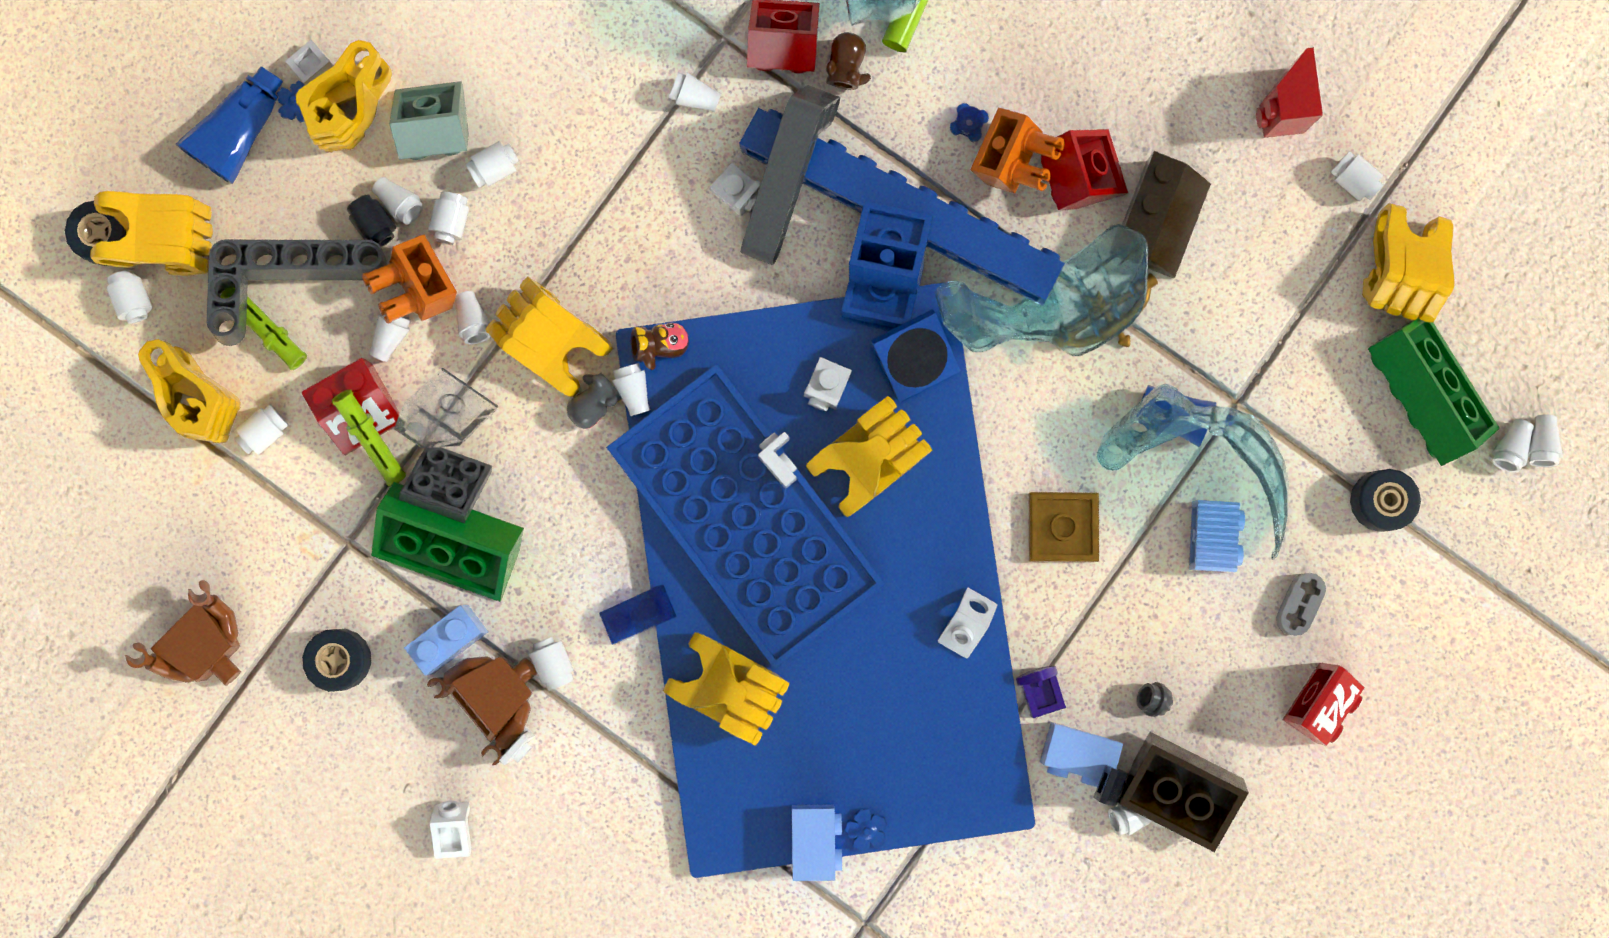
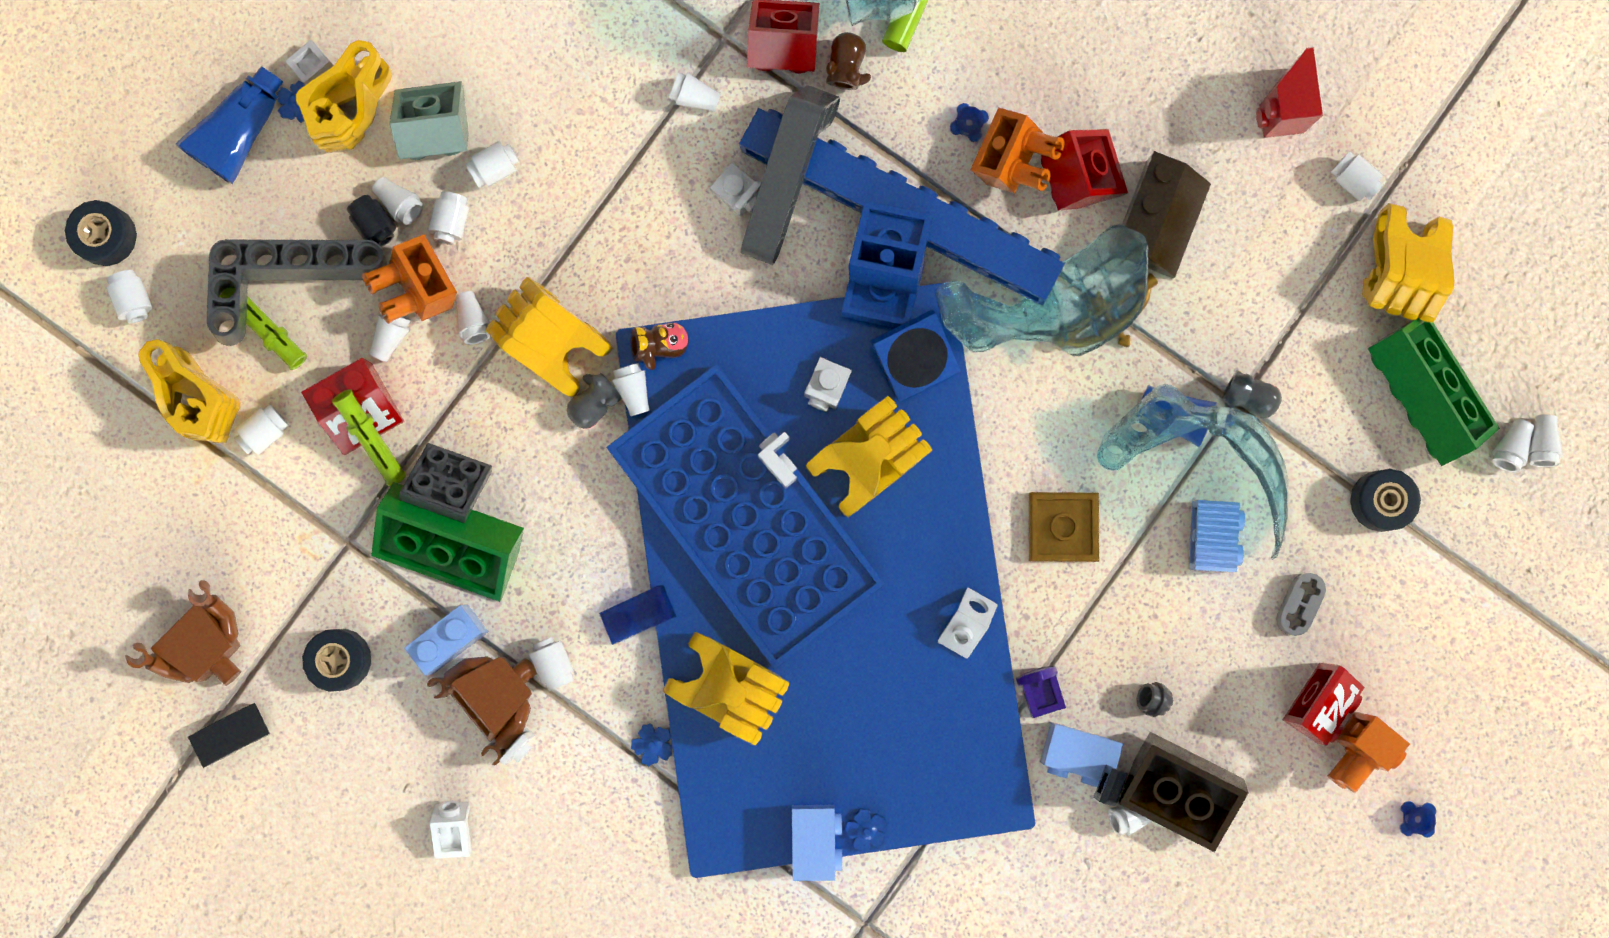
yellow piece [90,191,213,276] -> none
clear slope [394,368,498,449] -> none
none -> black slope [188,703,270,768]
none -> blue plant [631,723,672,767]
none -> dark grey animal [1222,370,1282,418]
none -> orange brick [1327,712,1410,793]
none -> clear blue plate [1400,801,1436,838]

